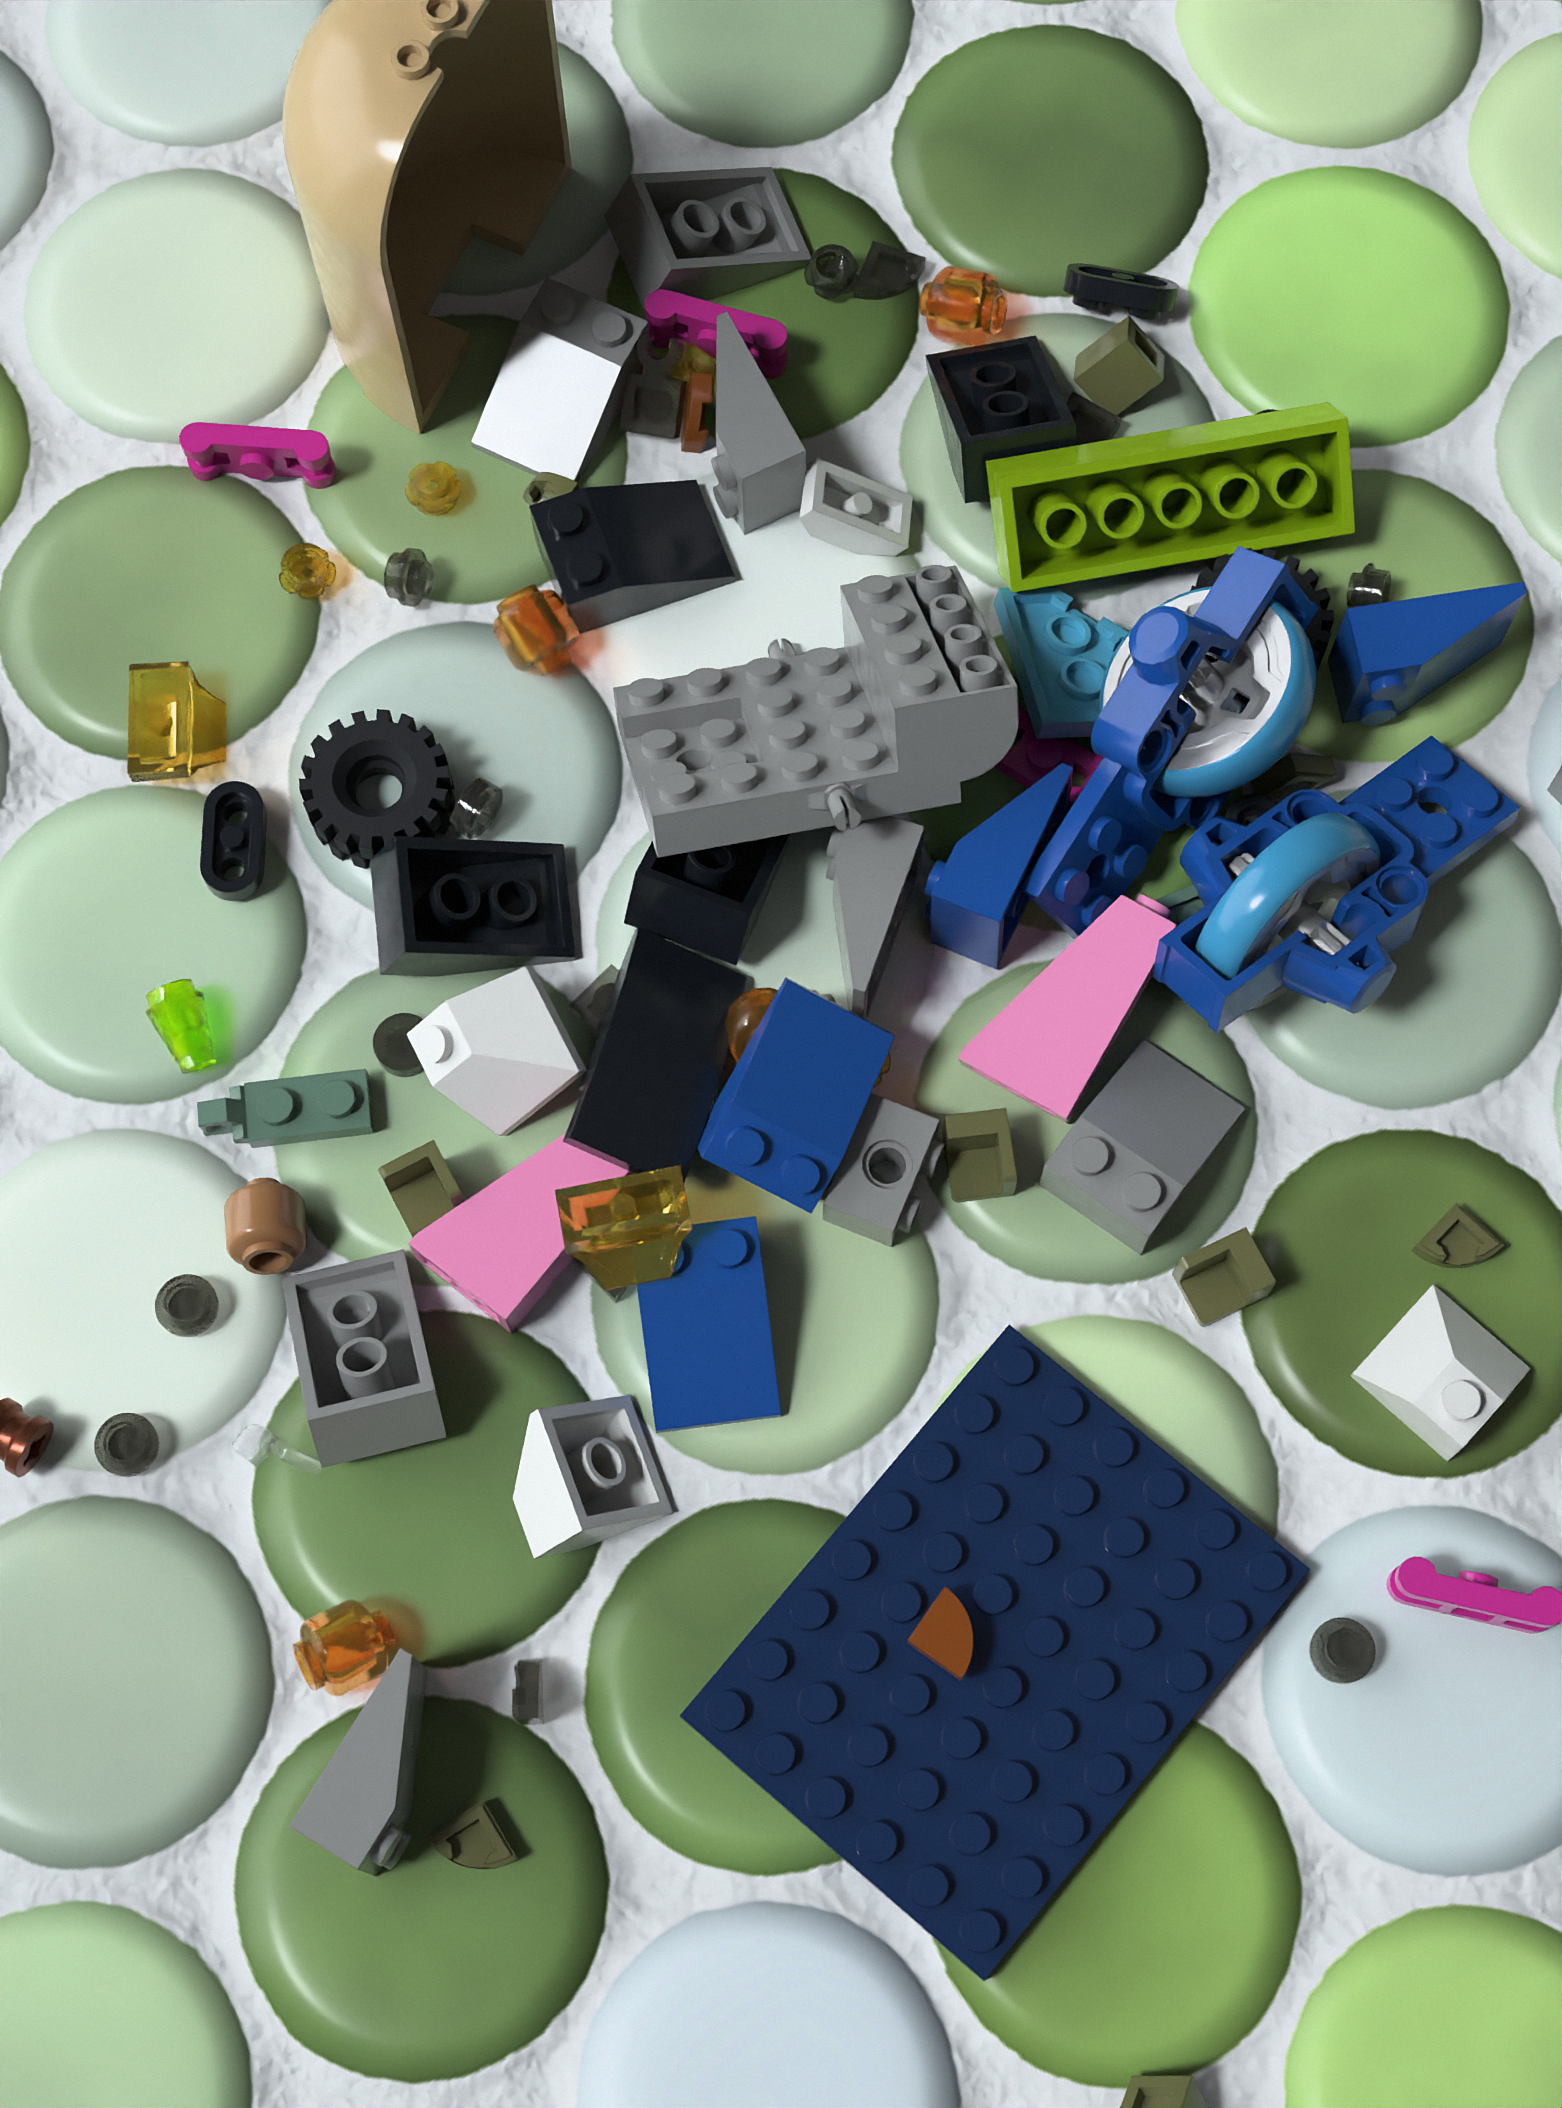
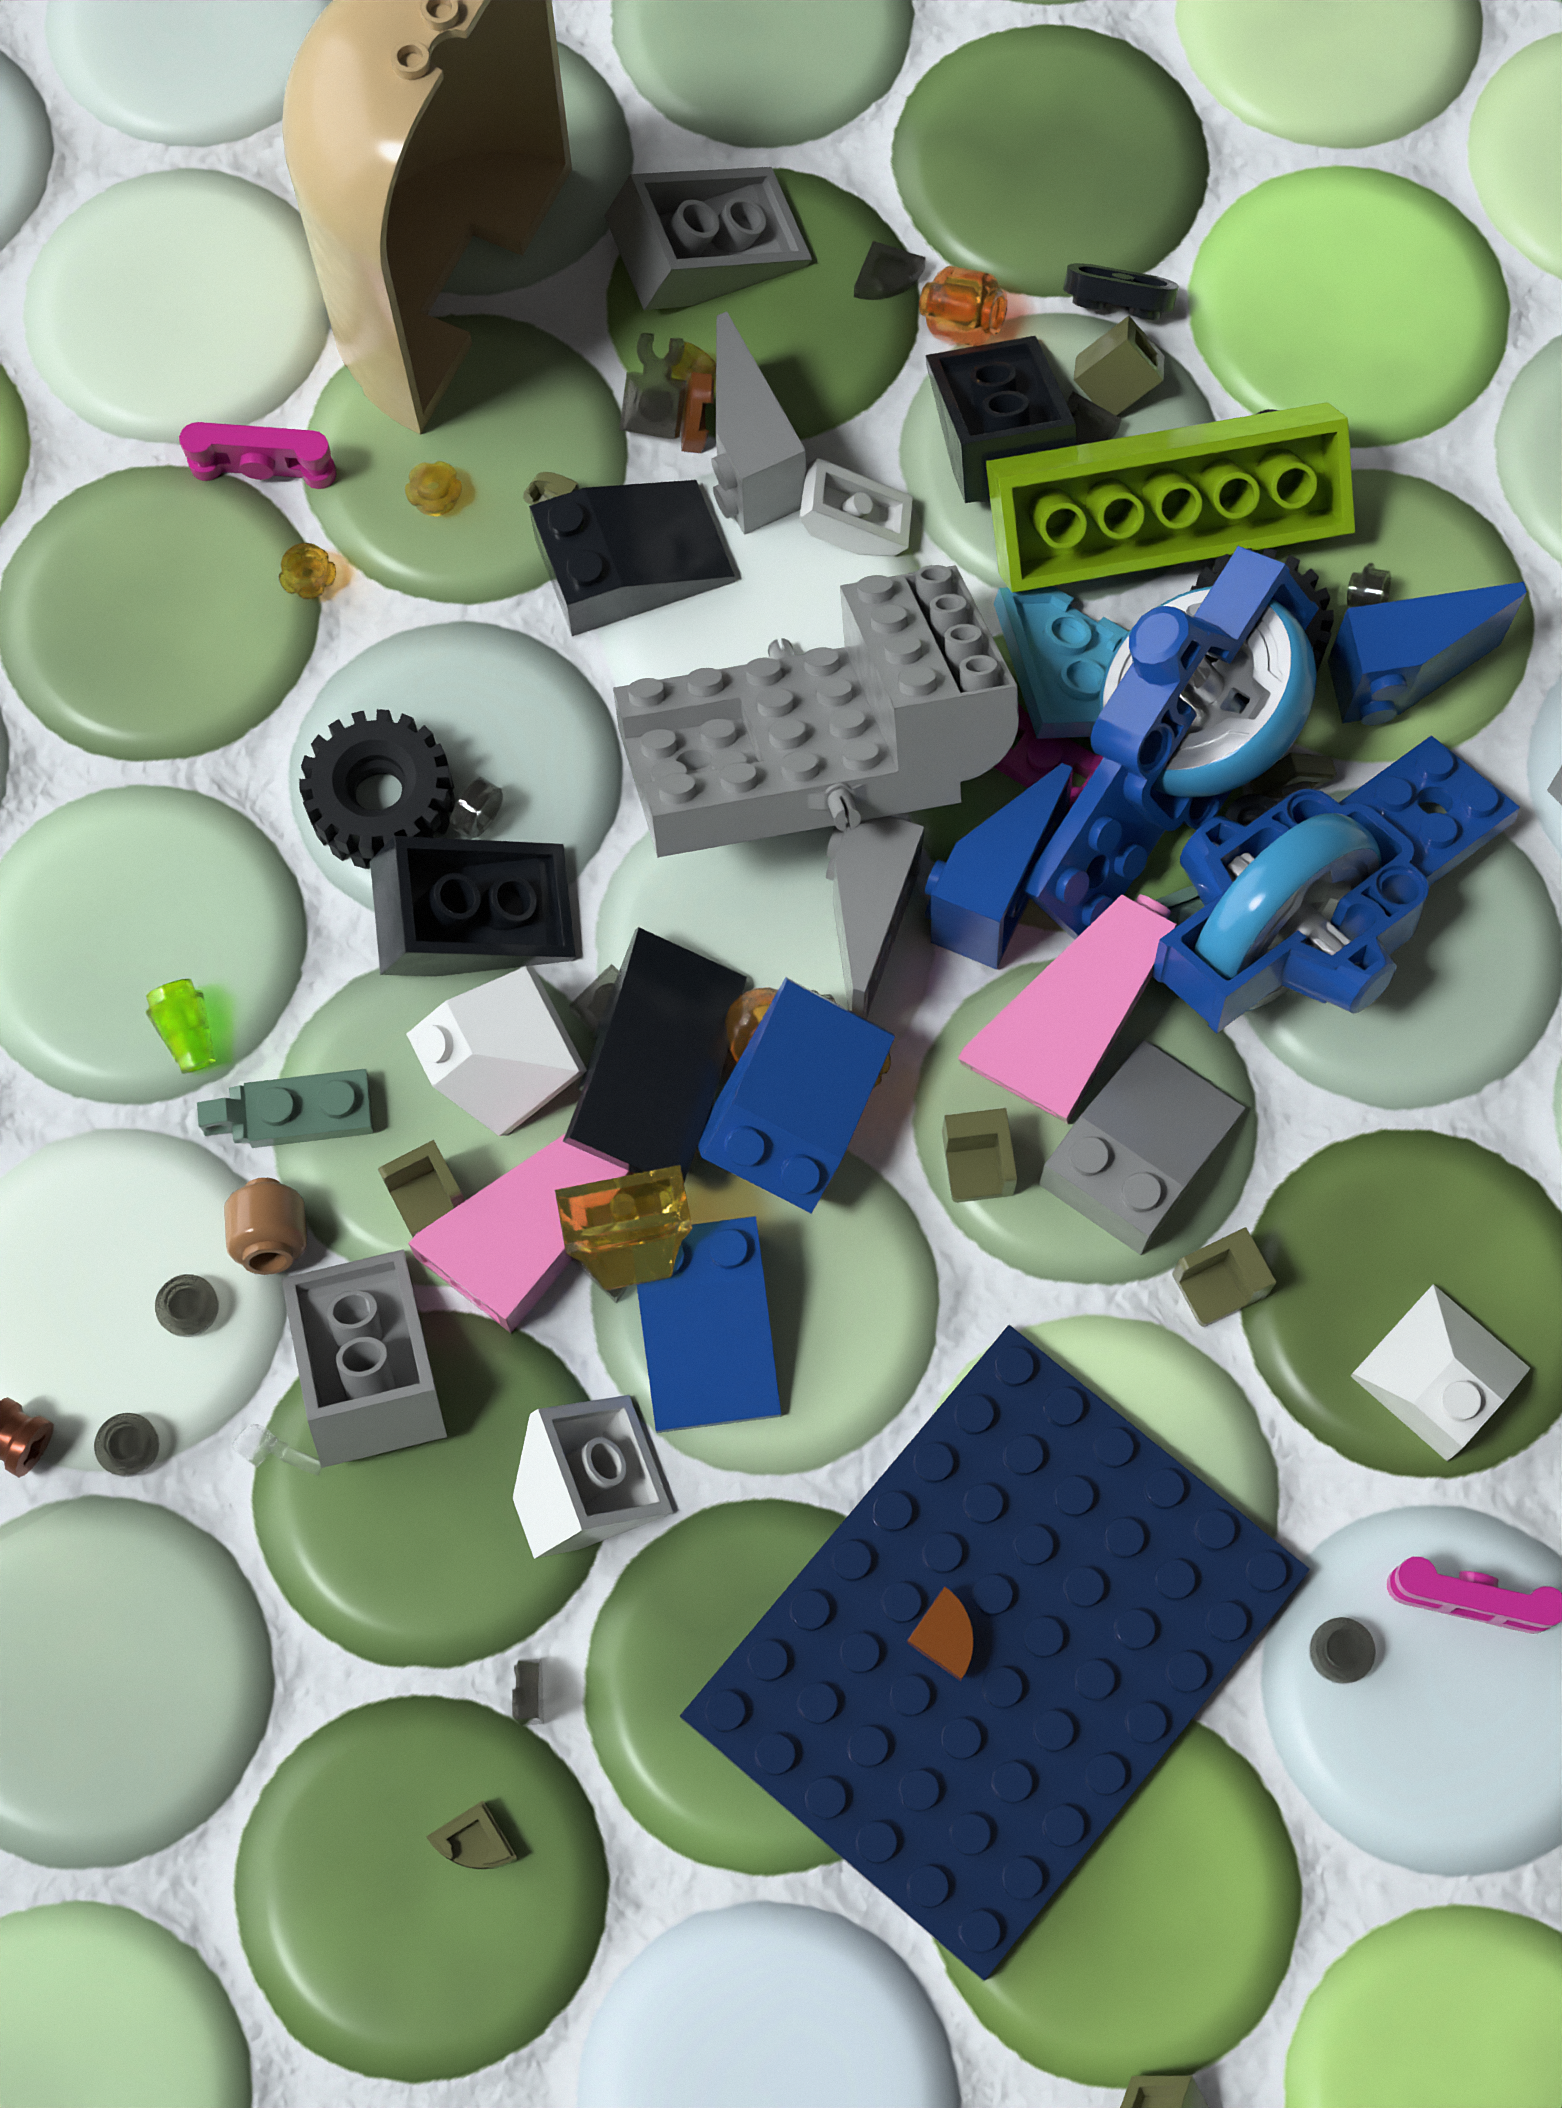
clear yellow slope [127,661,226,782] -> none
black plate [200,781,267,901] -> none
light grey slope [289,1648,427,1877] -> none
clear orange head [292,1599,395,1697] -> none
clear smoke tile [373,1013,424,1077] -> none
clear smoke plate [384,548,434,607] -> none
slope [471,277,651,483] -> none
clear orange head [492,584,580,677] -> none
black slope [624,833,793,965] -> none
dark pink plate [645,289,788,379] -> none
clear smoke plate [804,244,859,299] -> none
light grey brick [823,1093,945,1247] -> none
olive tile [1412,1203,1504,1268] -> none

